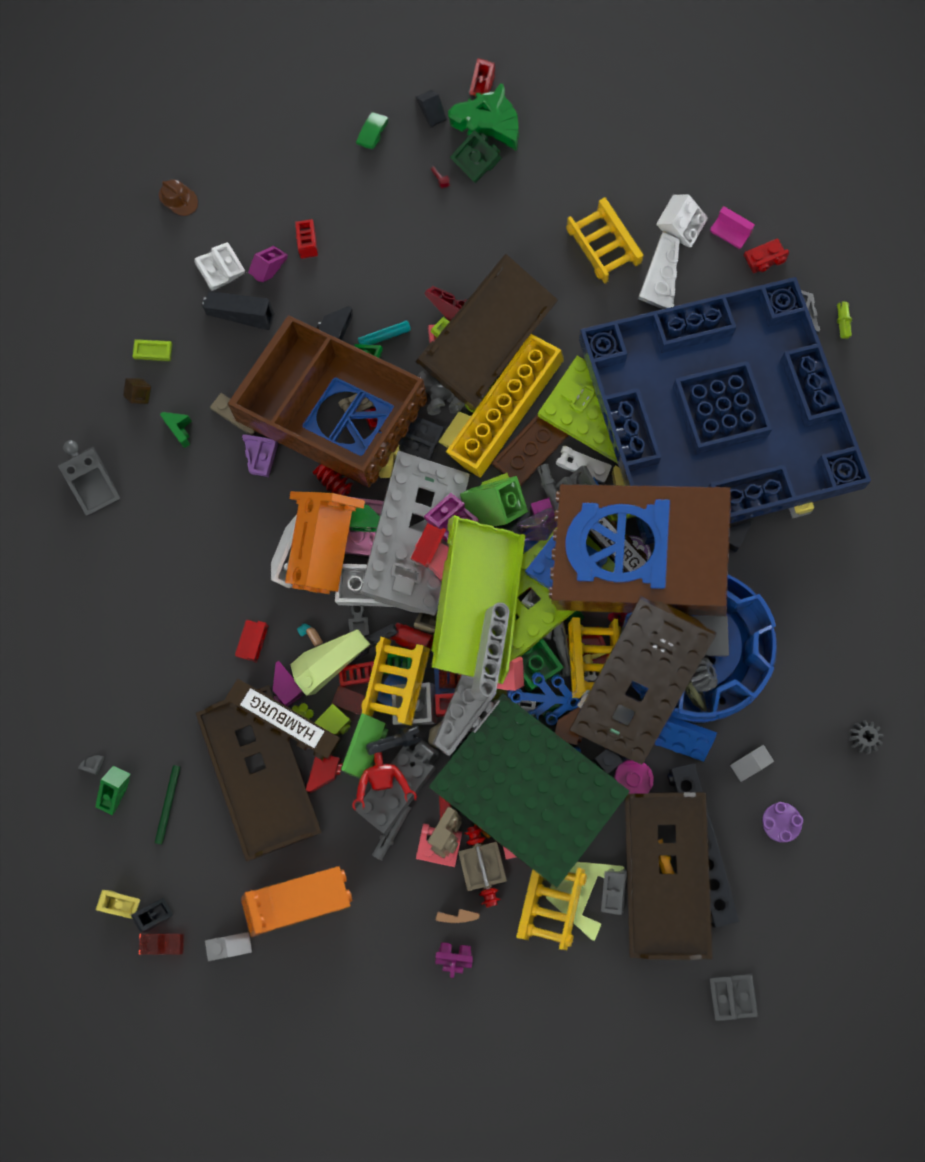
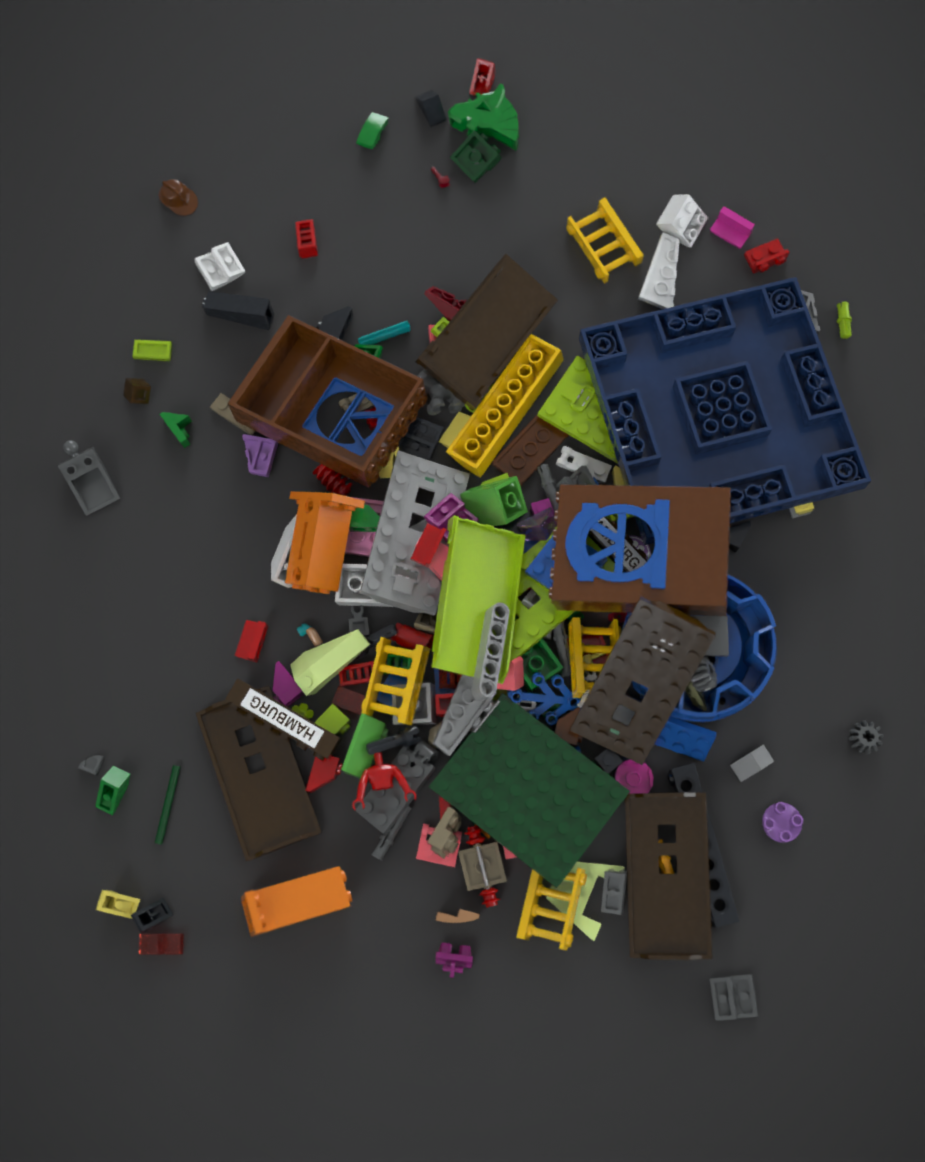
light grey slope [205,932,252,961] -> none
magenta slope [248,246,288,282] -> none

